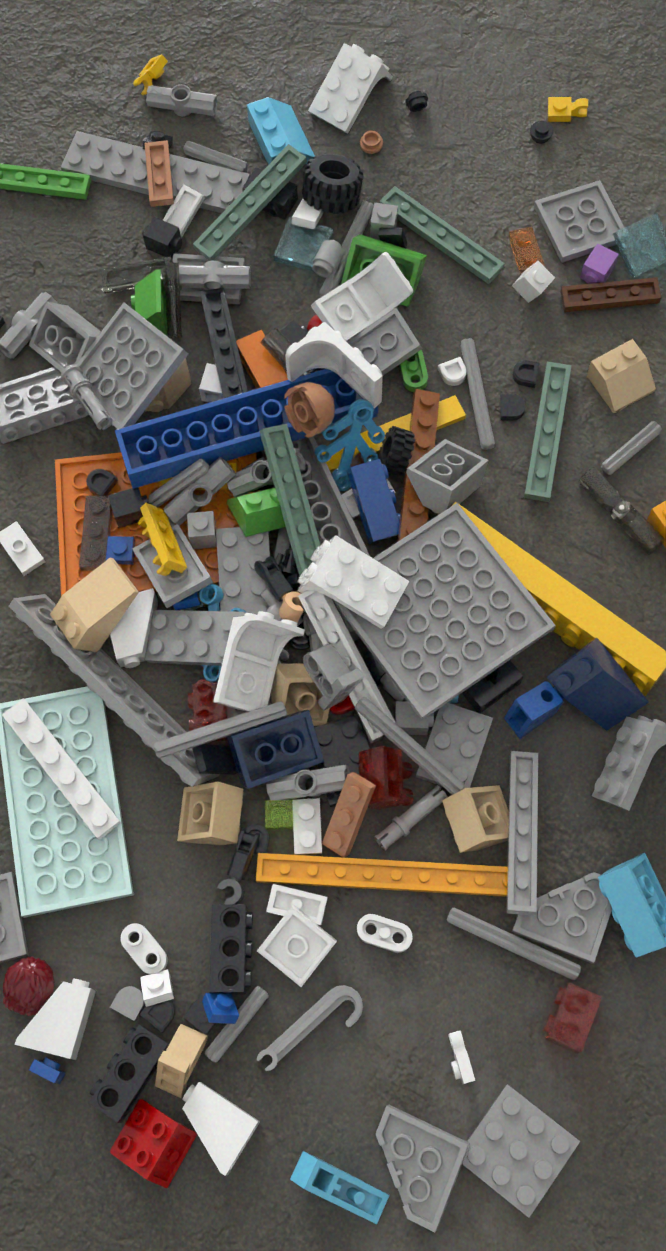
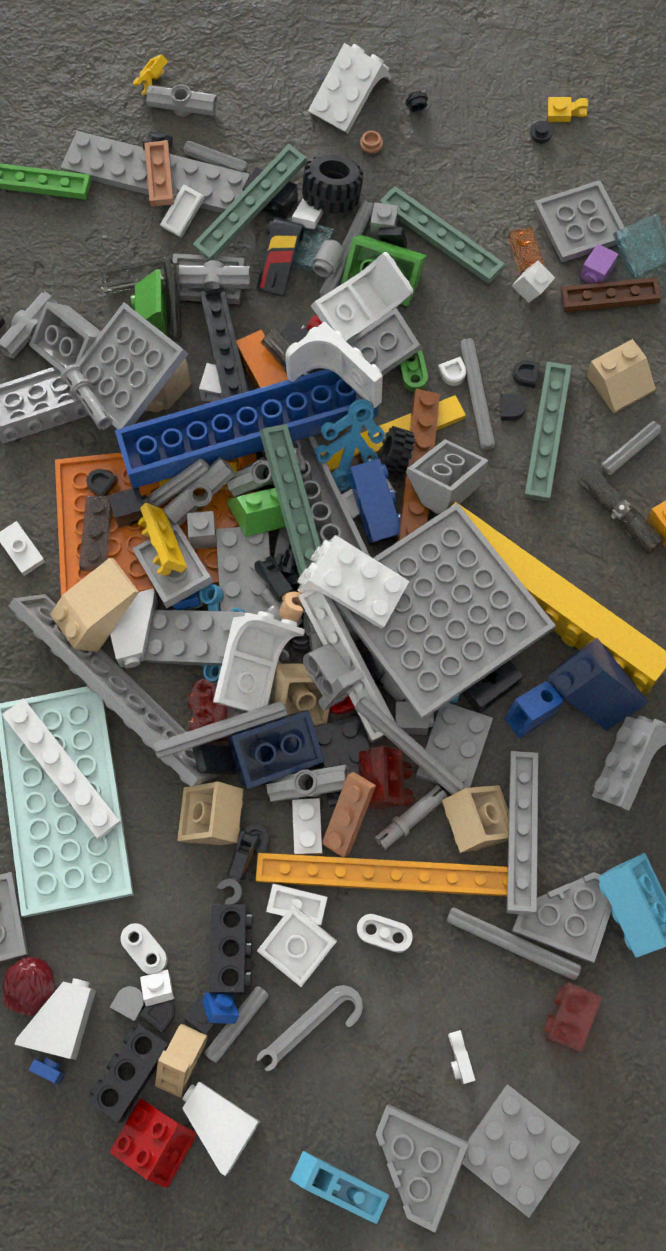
blue plate [106,536,135,565] -> none
black brick [143,217,183,259] -> none
medium azure slope [247,97,315,165] -> none
clear neon green plate [265,800,293,830] -> none
nougat cylinder [284,382,335,437] -> none
none -> black door [256,217,305,296]

